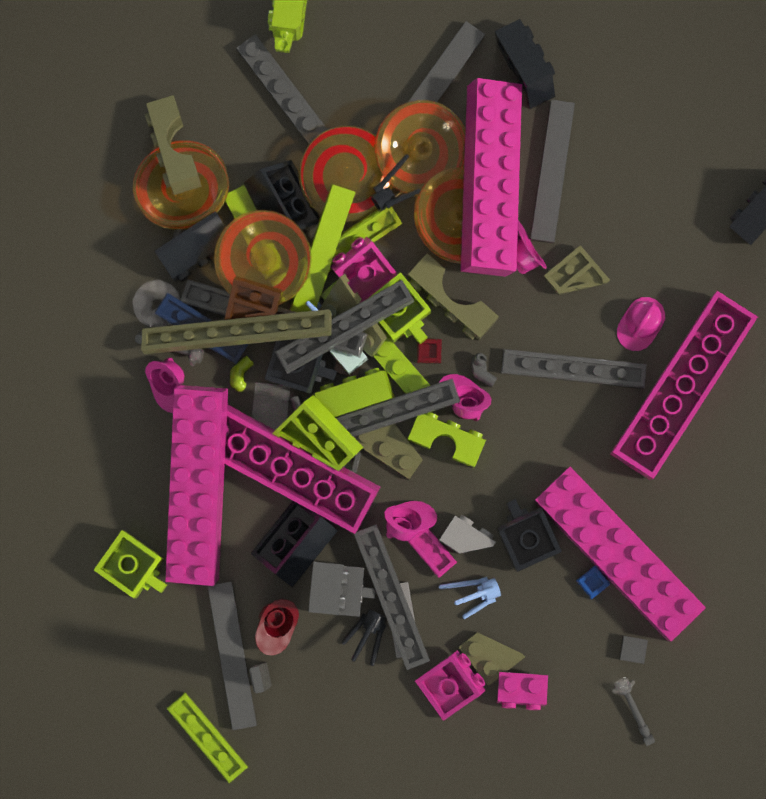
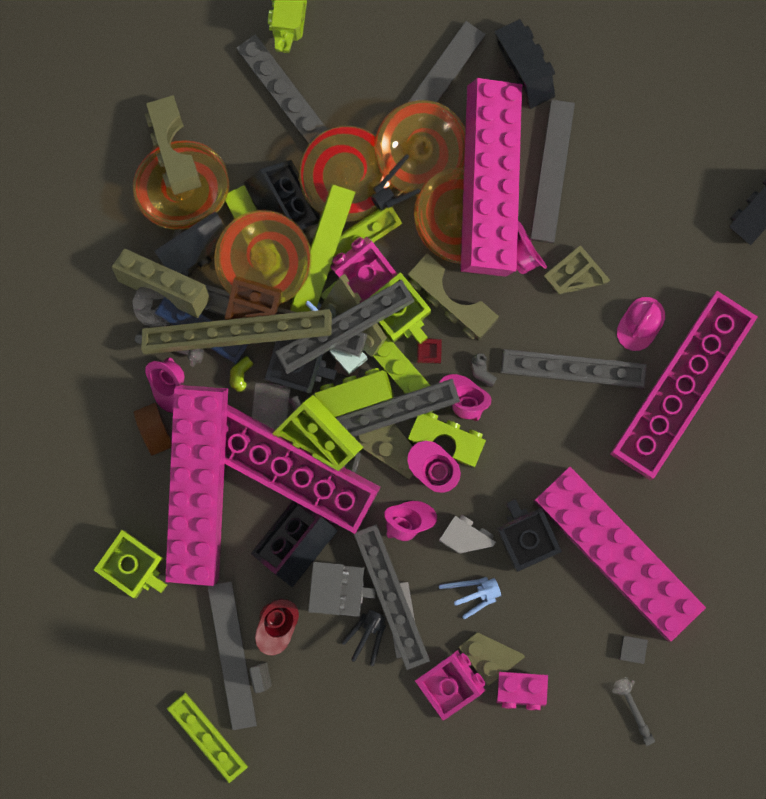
dark pink plate [407,529,457,578] -> none
blue tile [576,565,610,599] -> none
none -> olive arch [112,248,210,318]
none -> reddish brown slope [133,403,172,456]
none -> dark pink piece [407,441,461,493]

